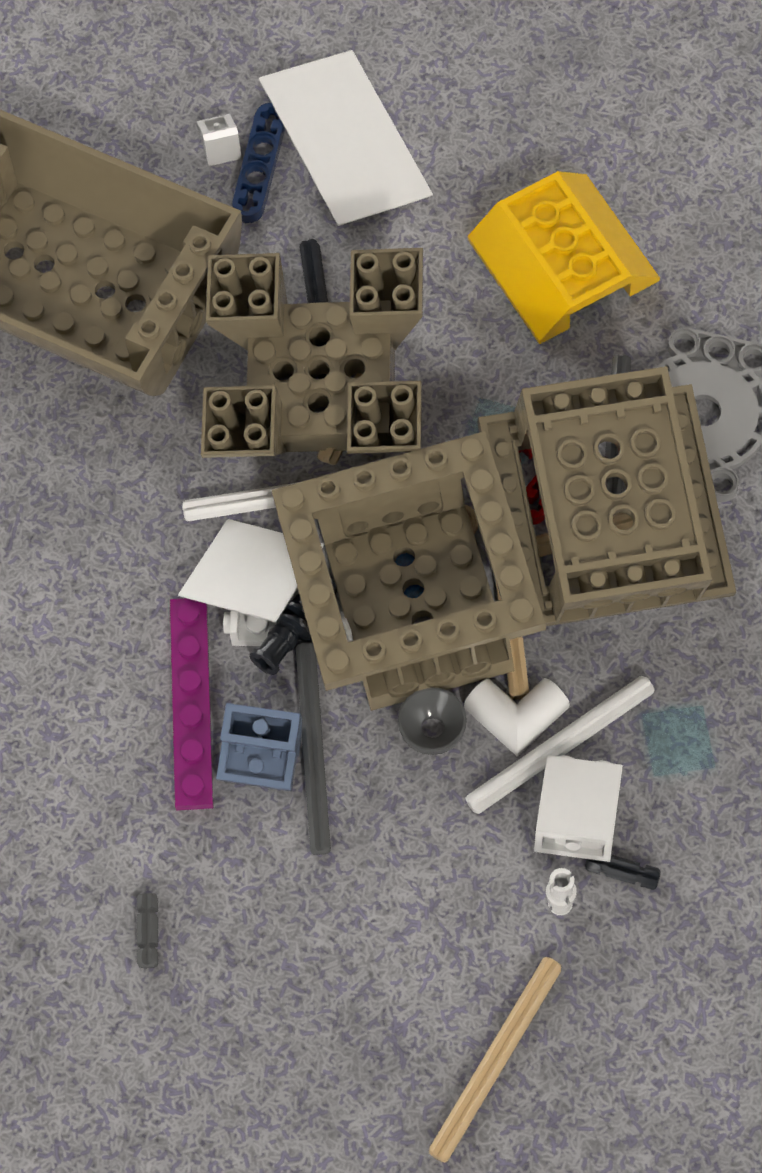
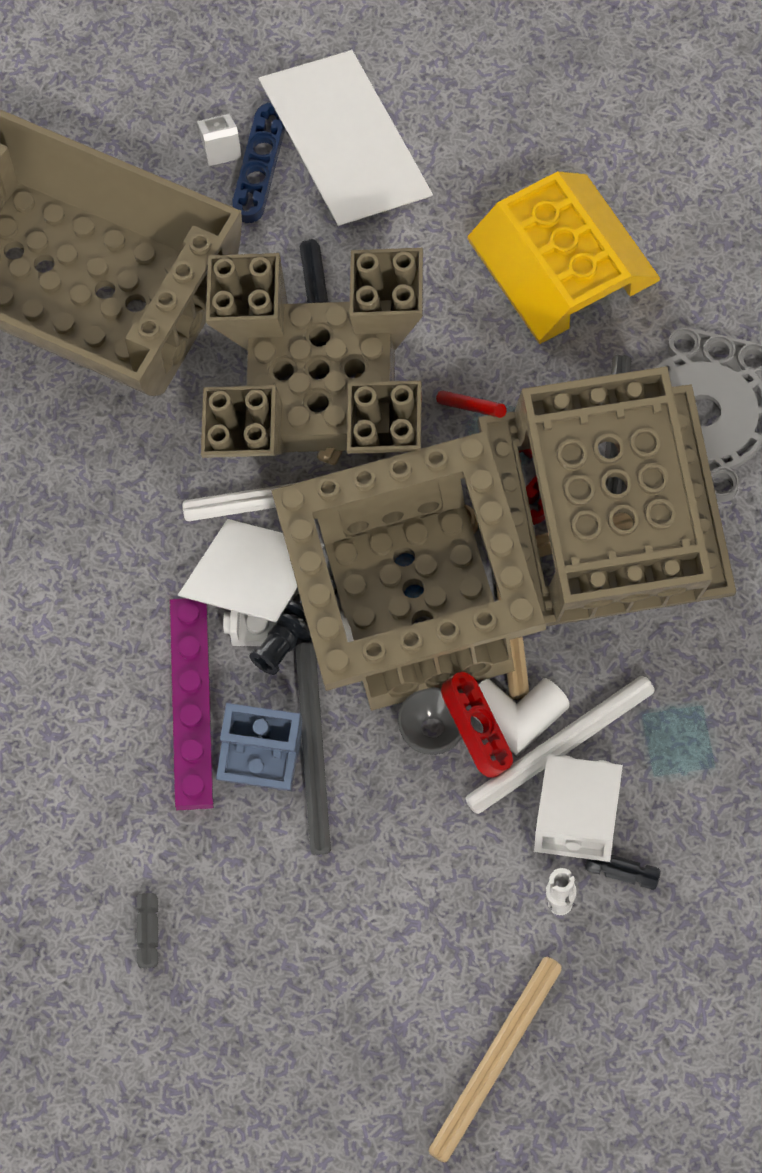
none -> red bar [436,390,507,418]
none -> red beam [441,672,513,778]

